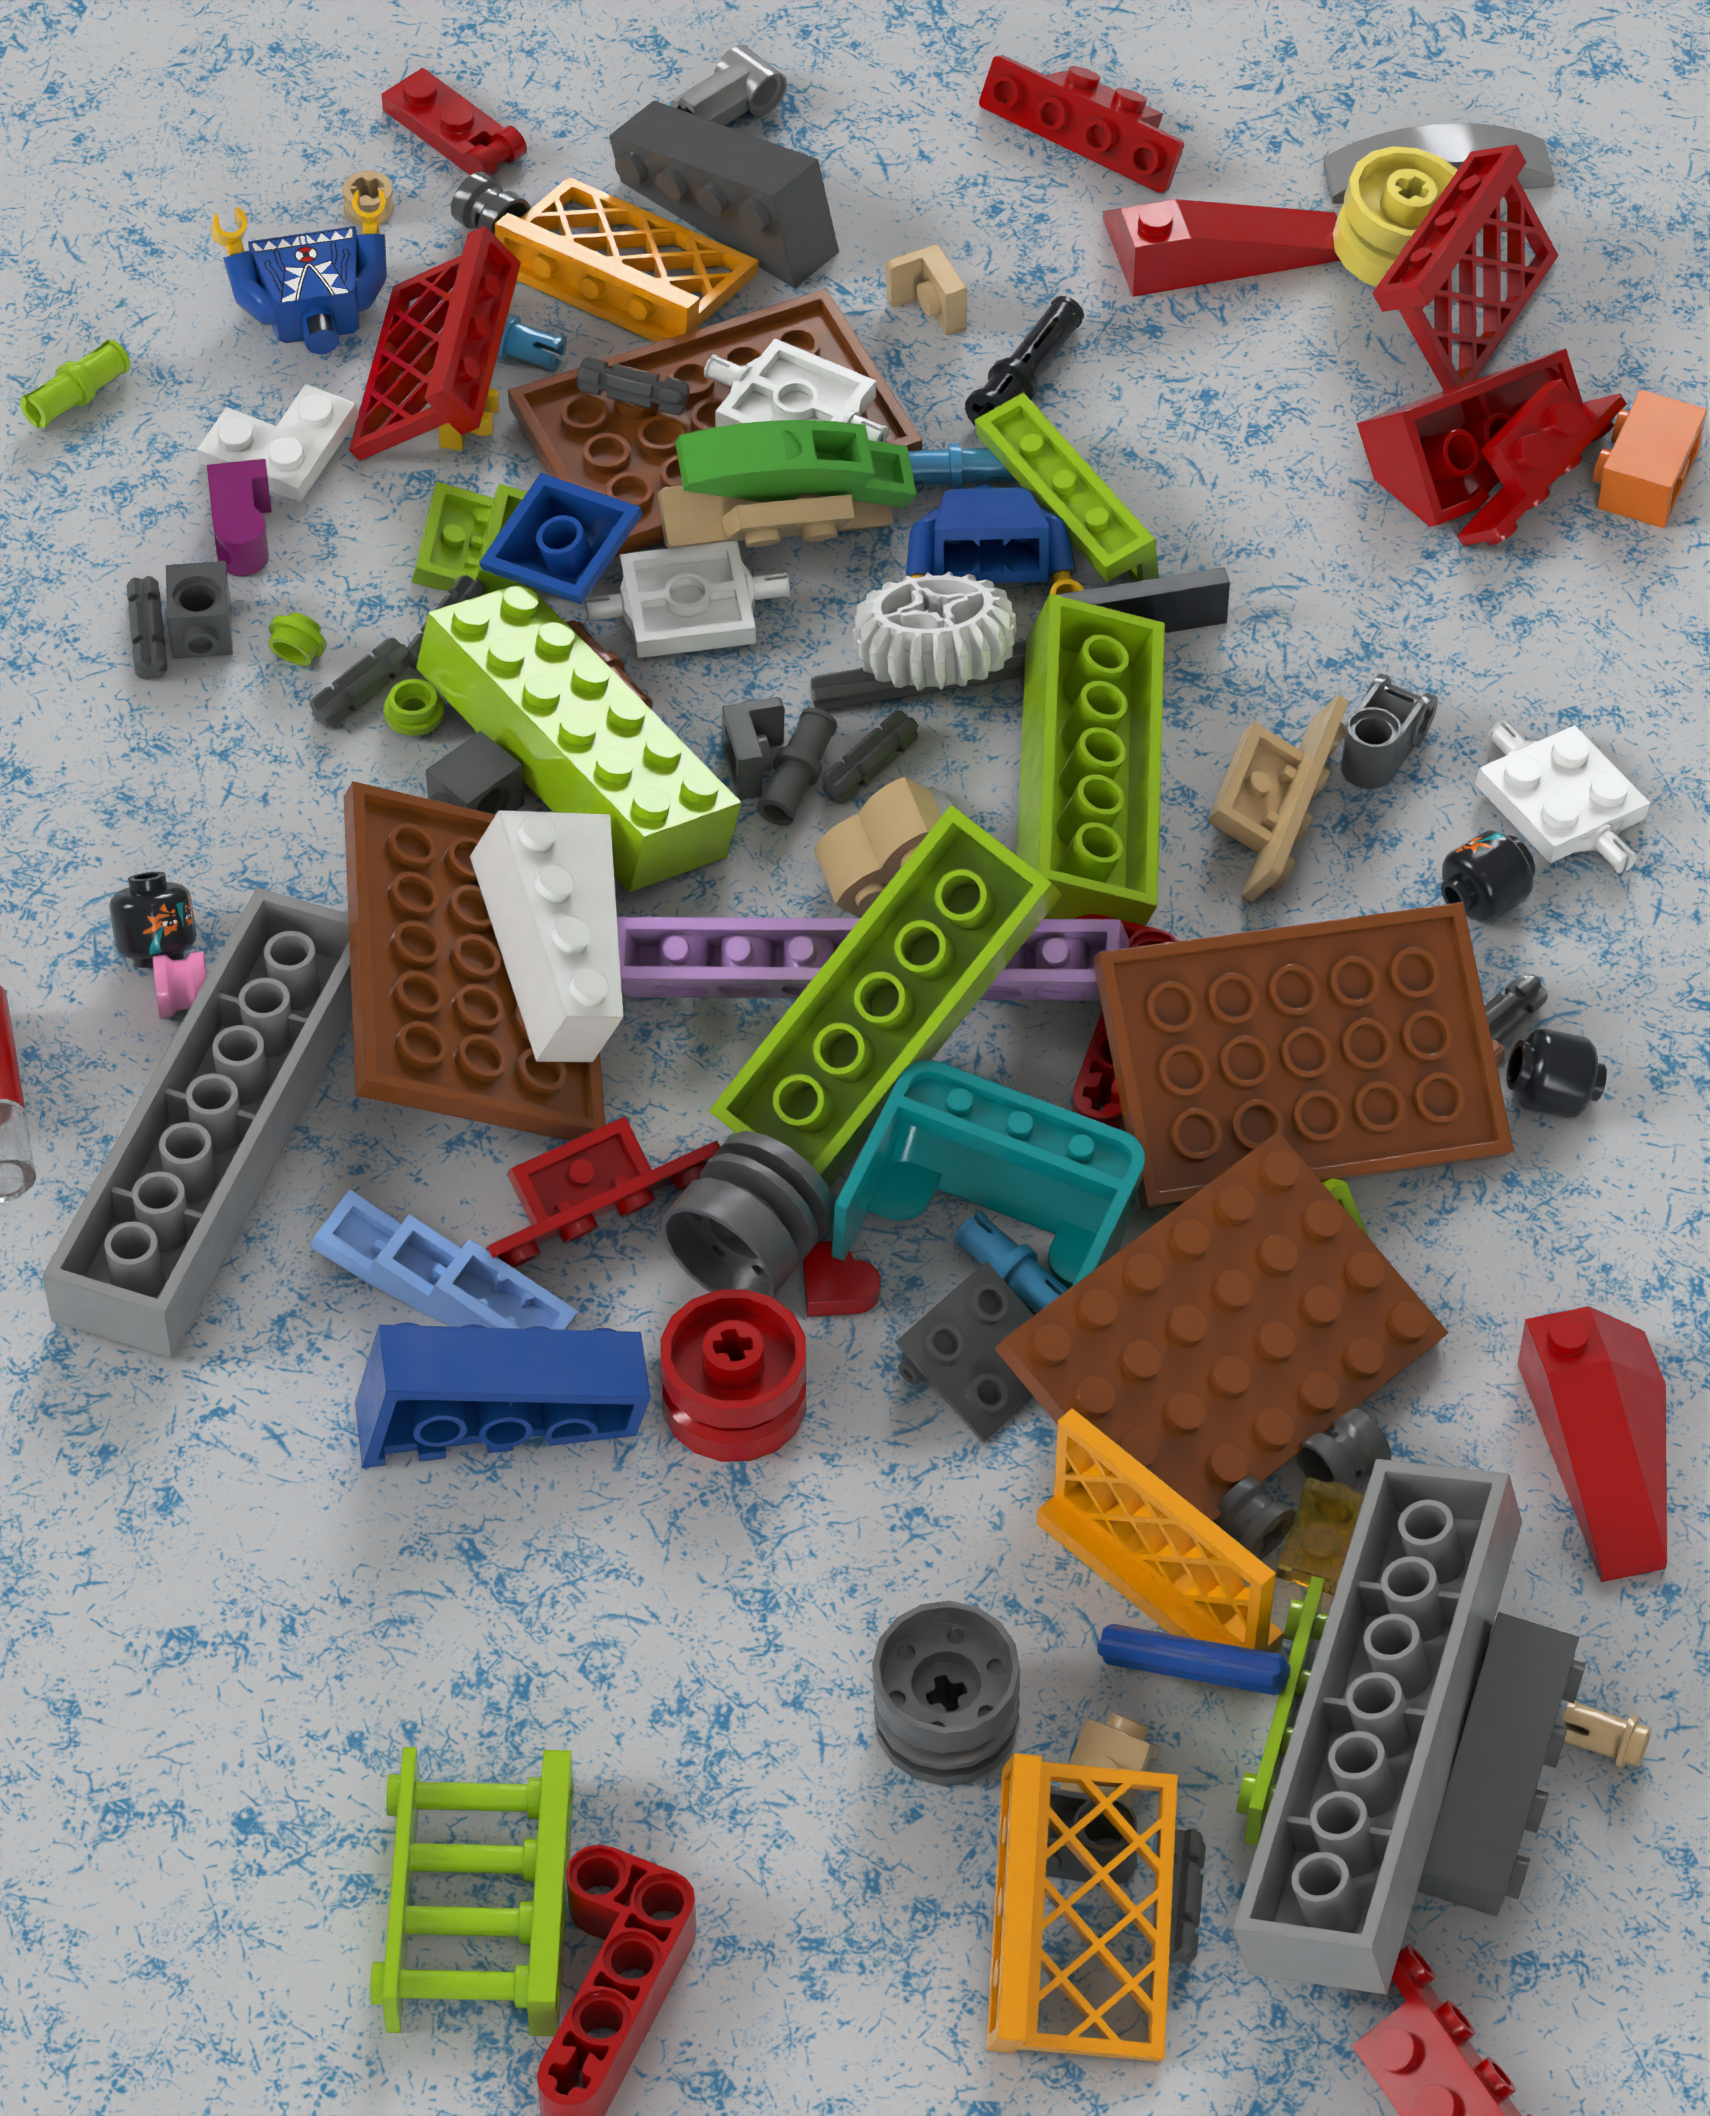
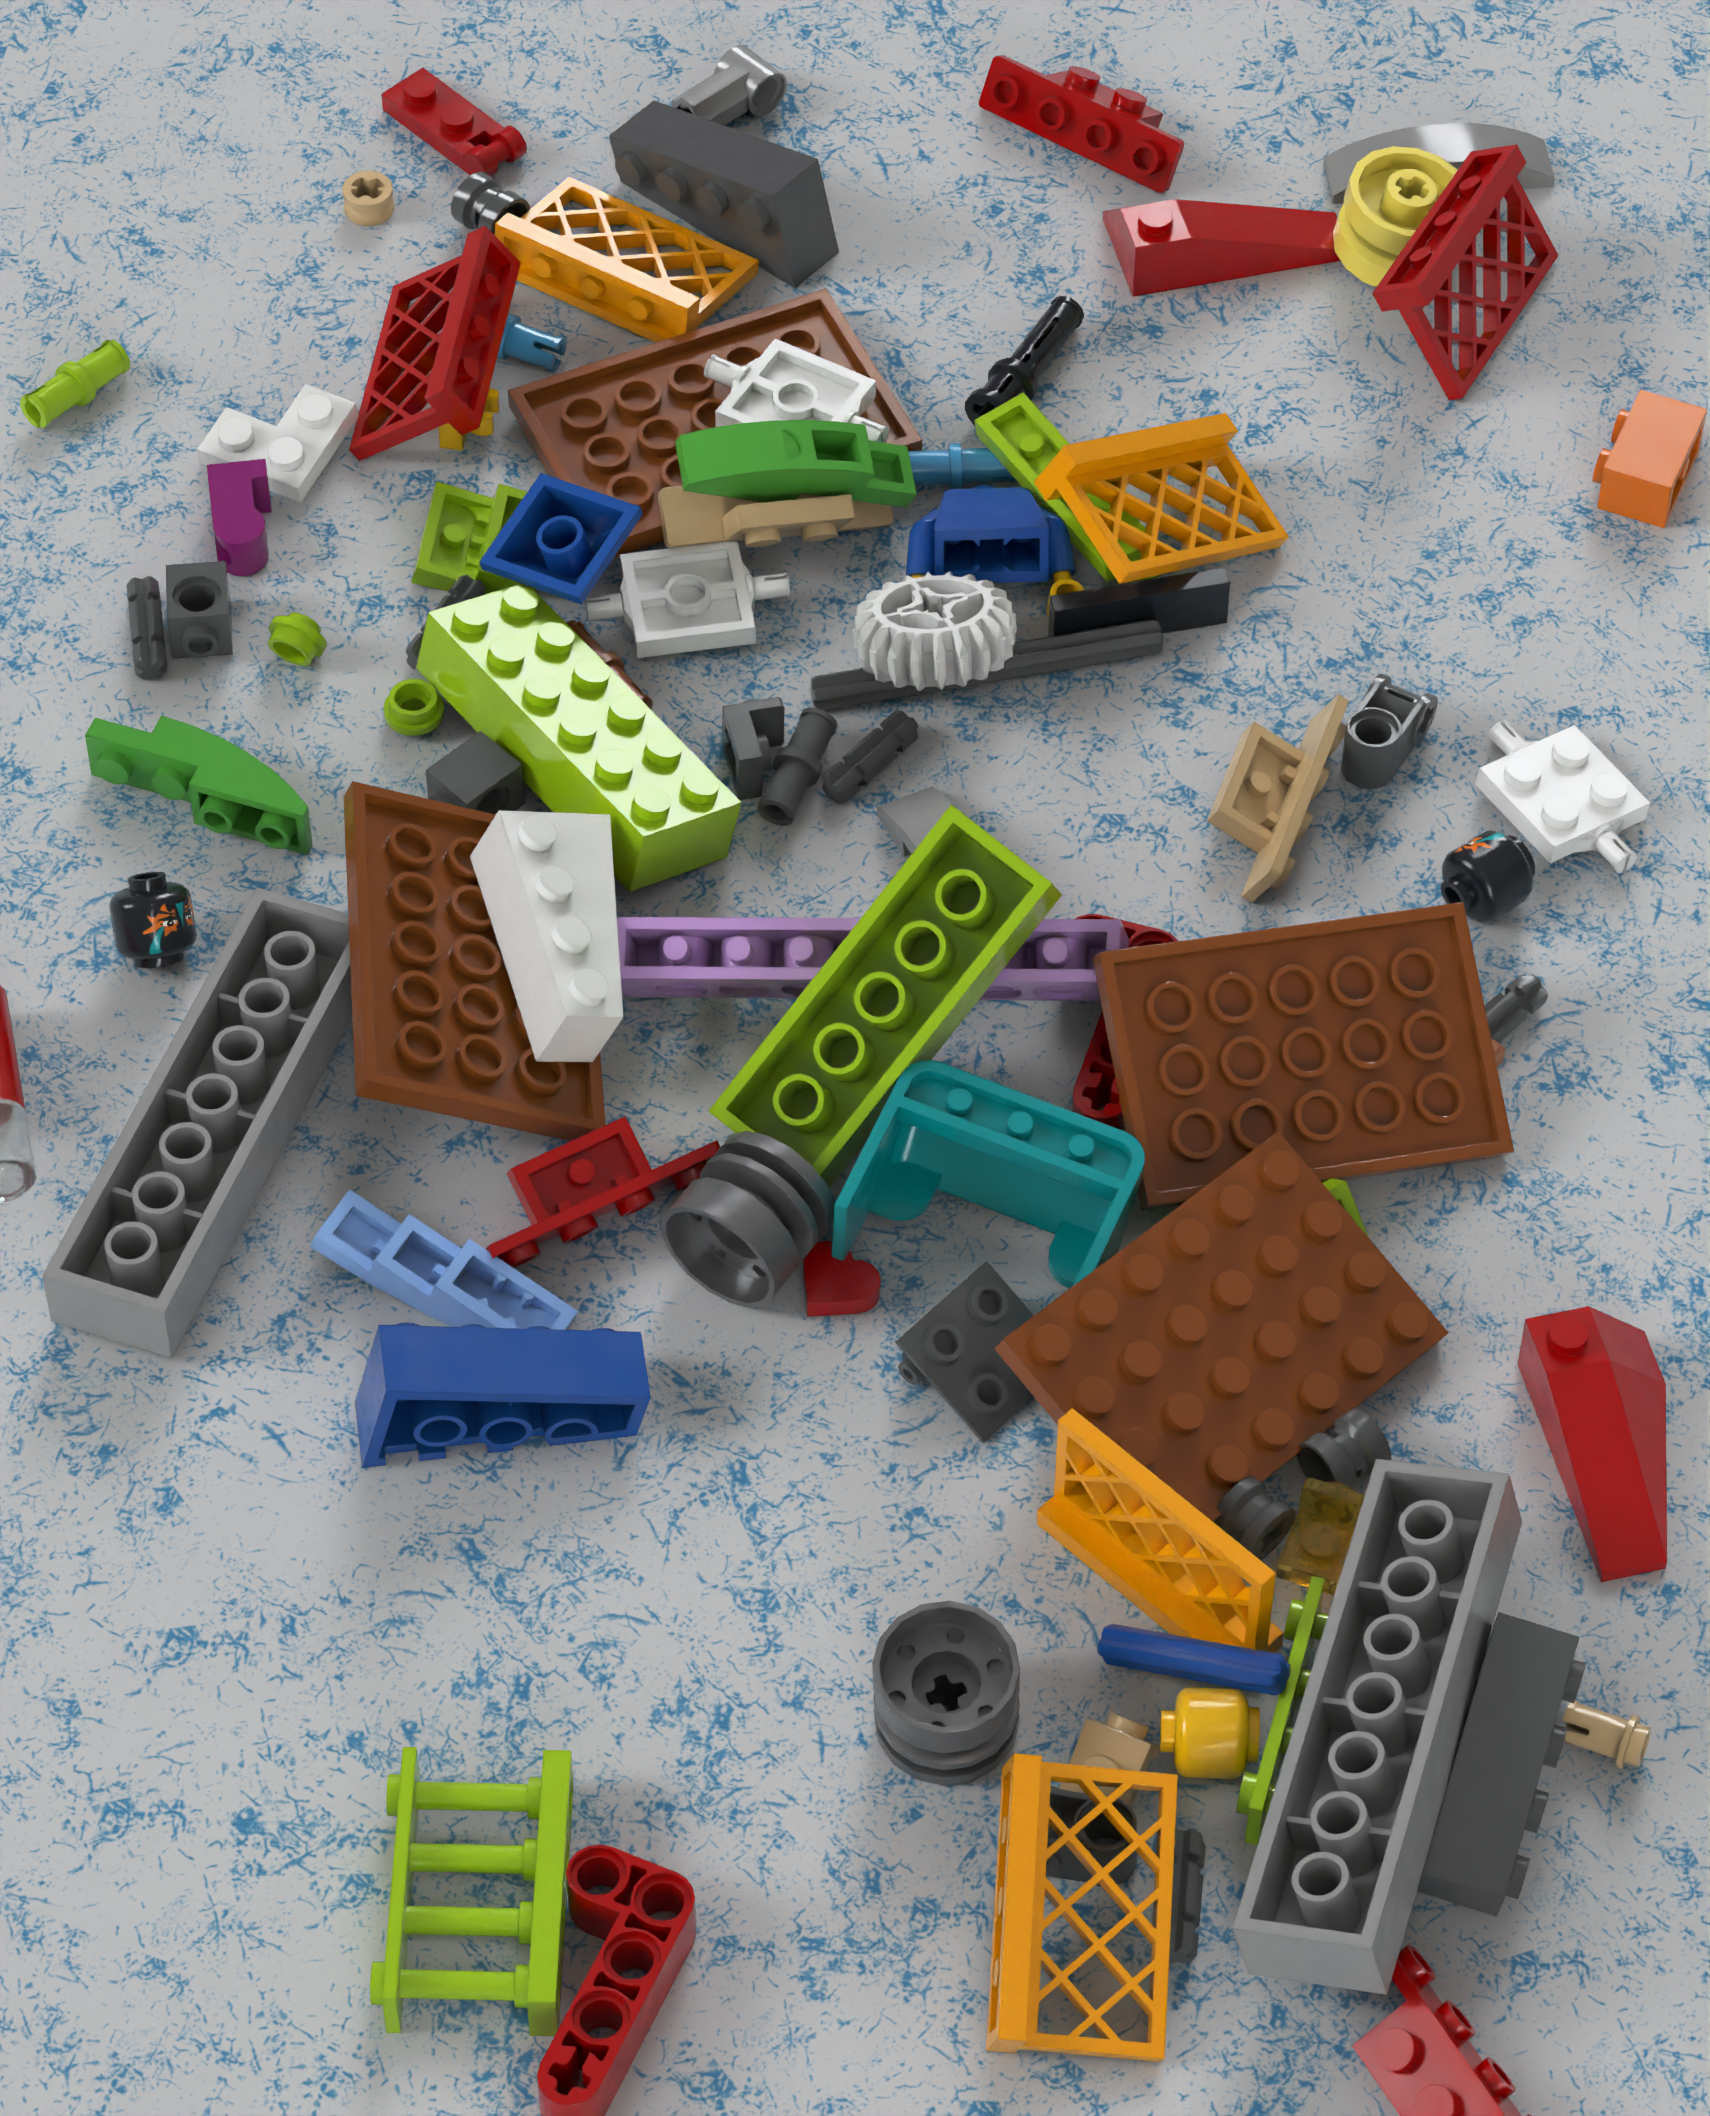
bright pink wheel [153,951,207,1019] -> none
blue torso [211,189,388,354] -> none
dark grey axle [310,638,410,728] -> none
dark grey axle [576,357,690,415] -> none
red wheel [661,1289,806,1462] -> none
tan brick [814,777,941,918] -> none
tan bracket [886,244,967,335] -> none
dark azure pin [954,1211,1068,1314] -> none
lime brick [1016,594,1165,926] -> none
red wedge [1357,348,1583,527] -> none
red bracket [1457,379,1627,546] -> none
black head [1506,1029,1607,1118] -> none
none -> bright green slope [85,715,313,855]
none -> light orange fence [1034,413,1289,584]
none -> yellow head [1159,1687,1260,1779]

